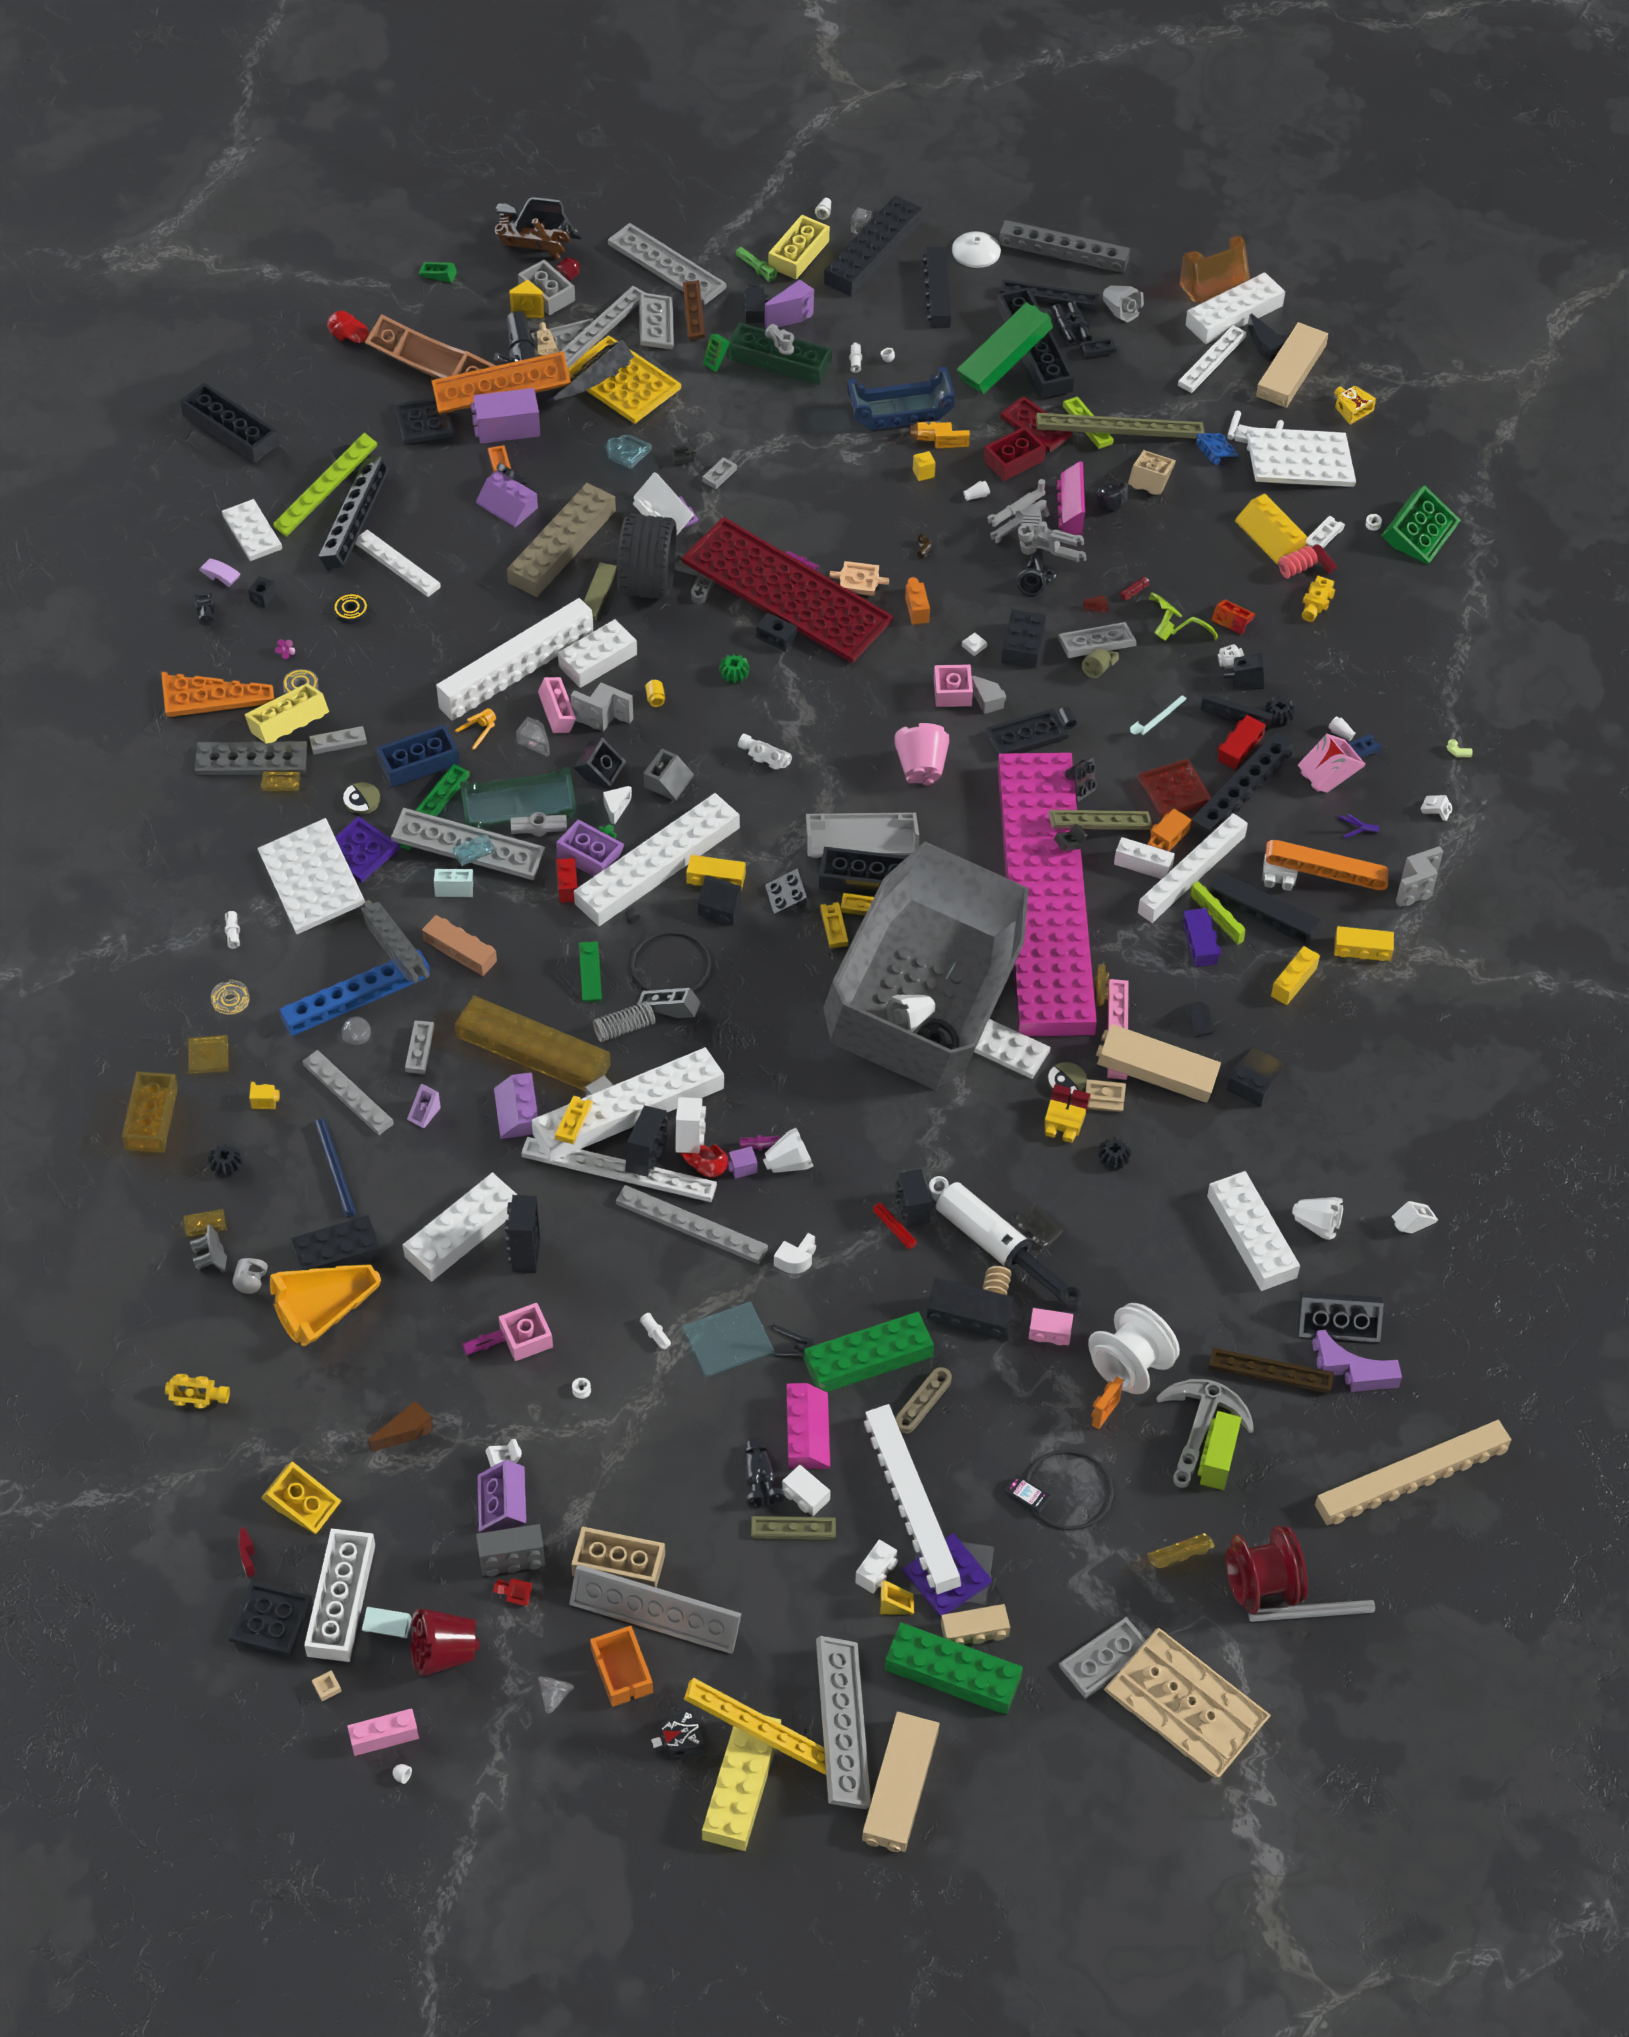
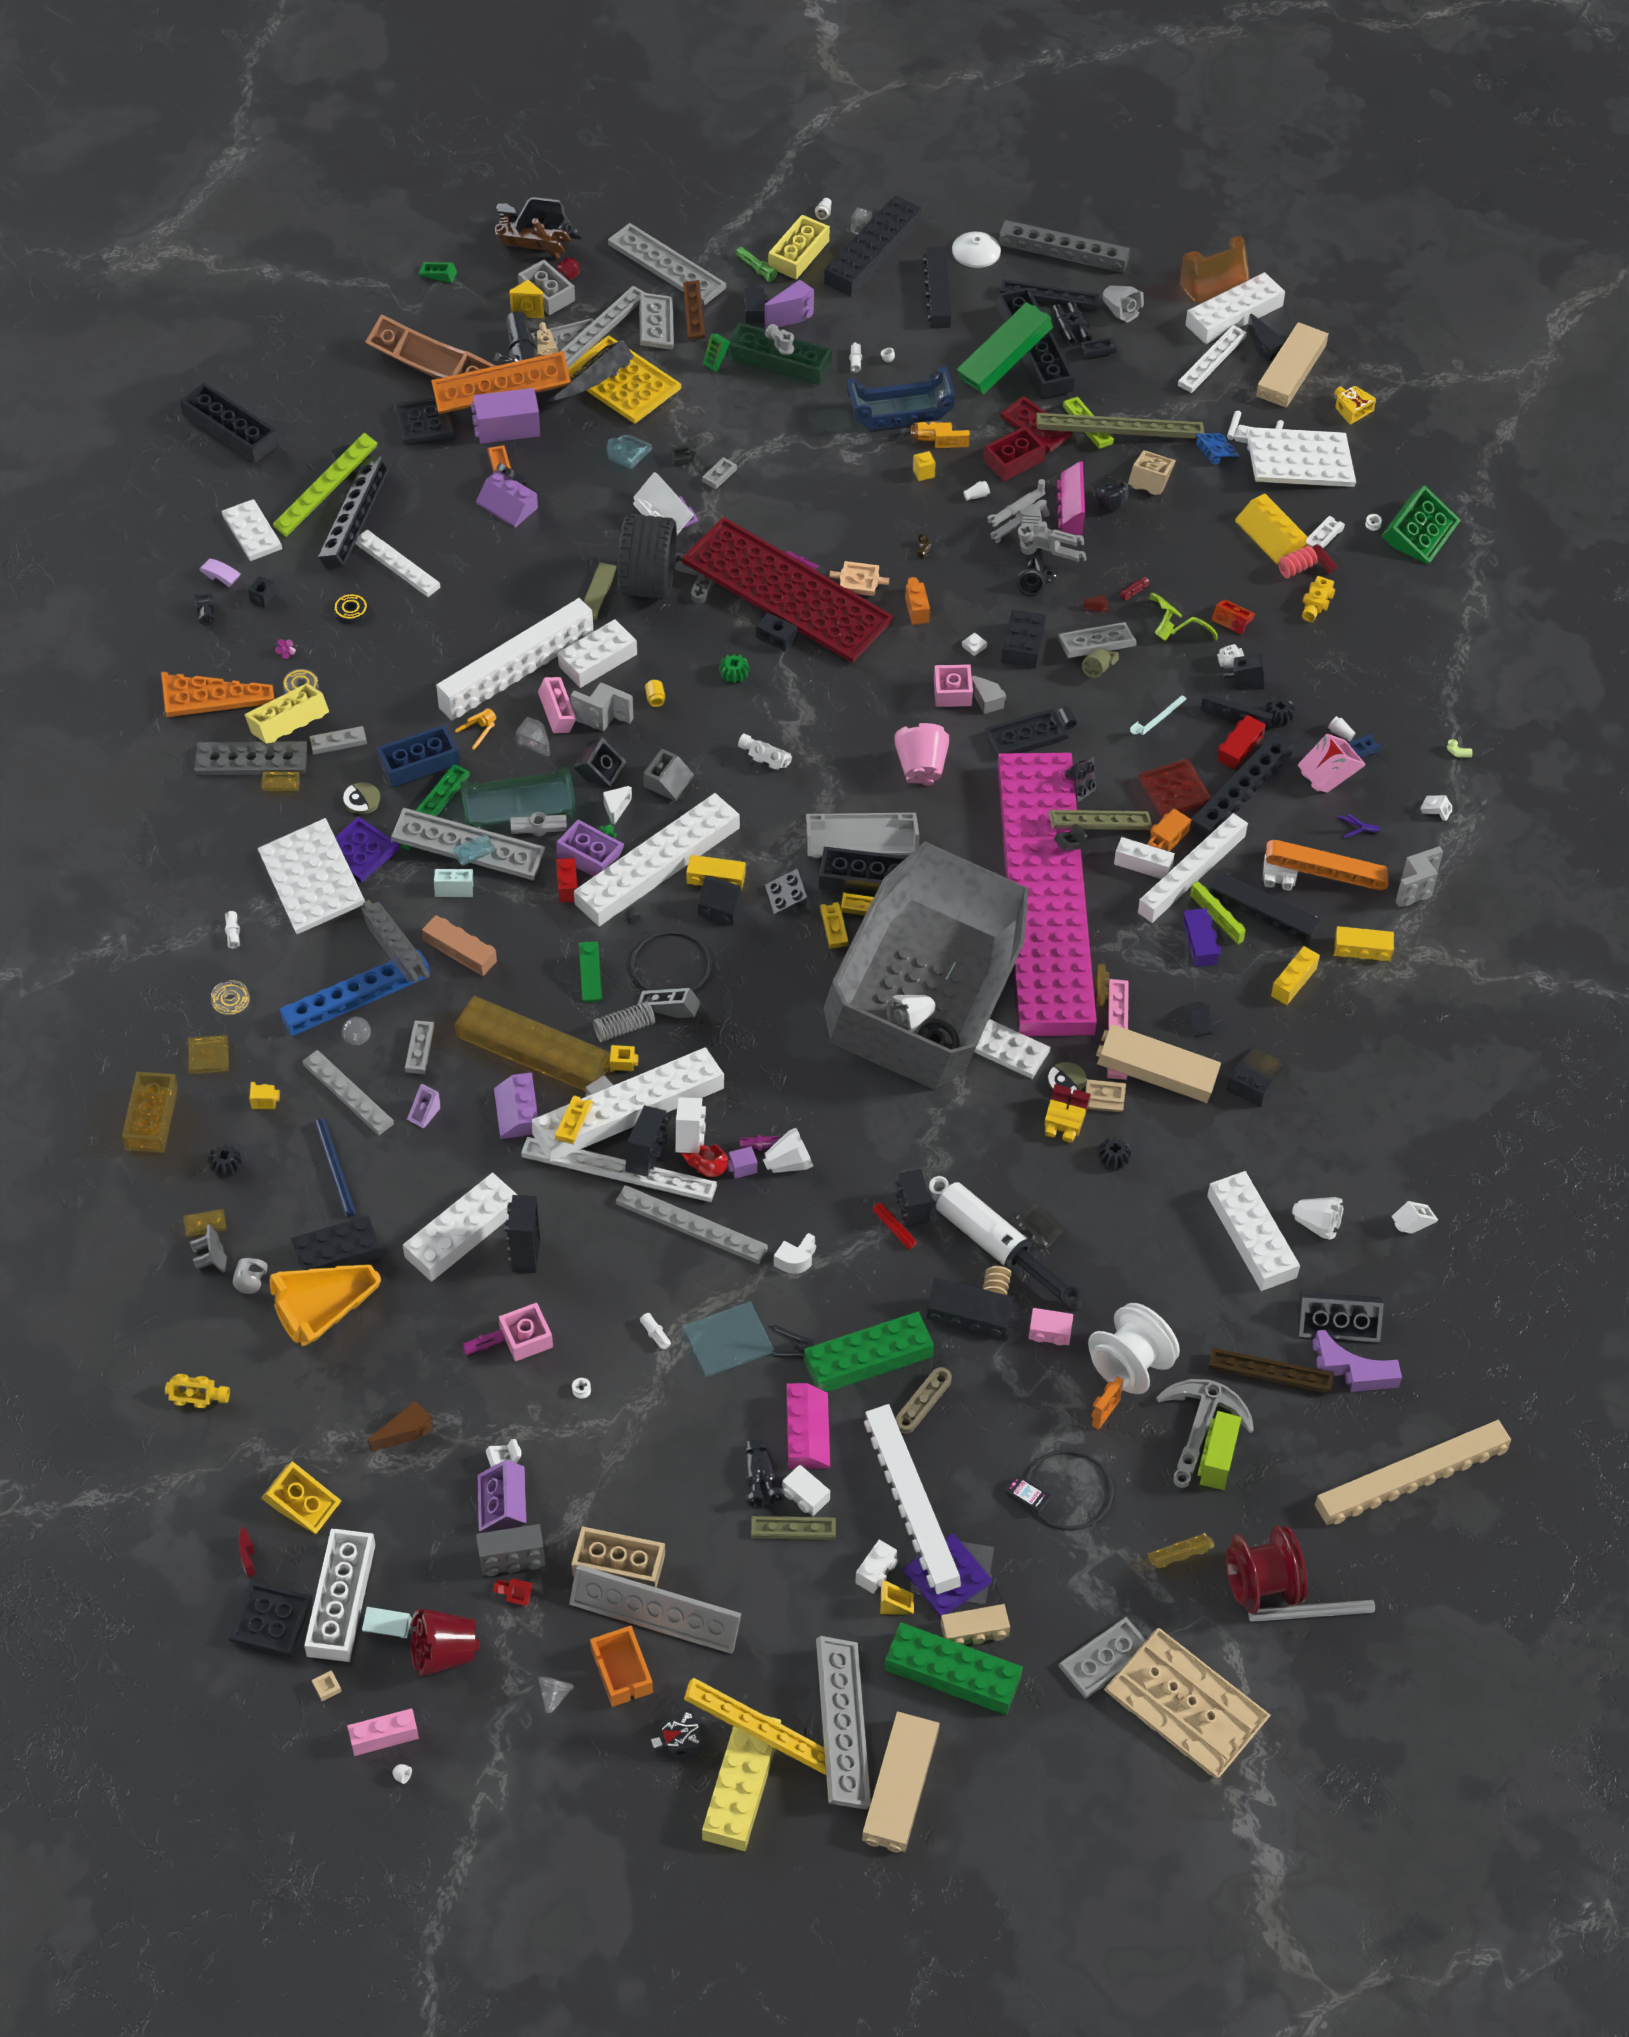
red hair [327,310,370,343] -> none
dark tan brick [507,483,616,597] -> none
none -> yellow brick [610,1045,638,1072]

